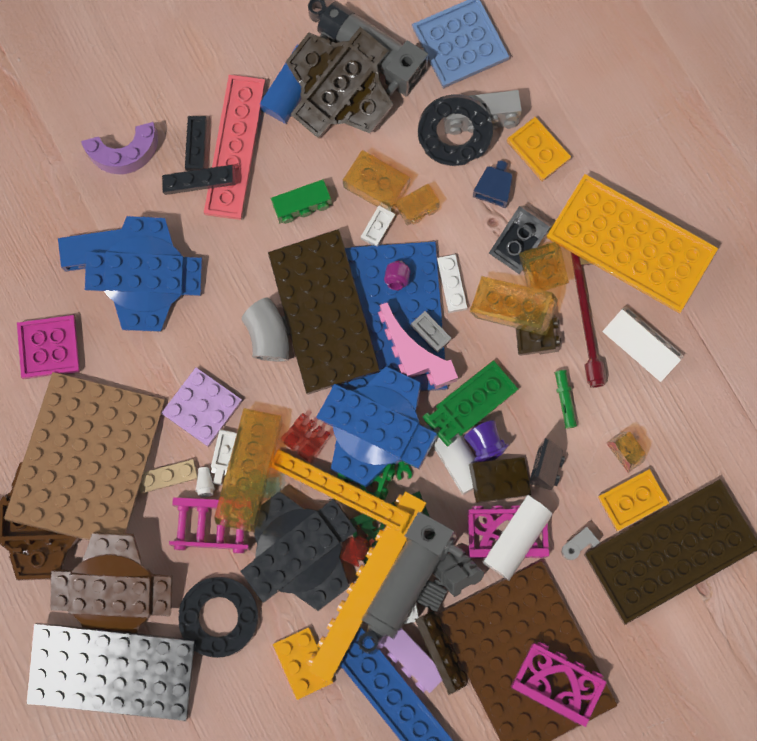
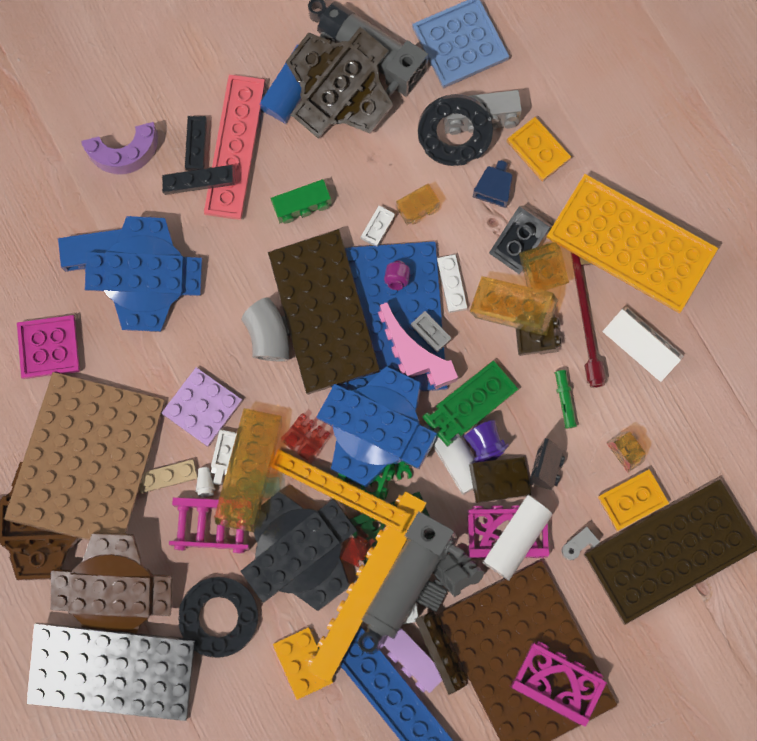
clear yellow brick [343,150,410,212] -> none

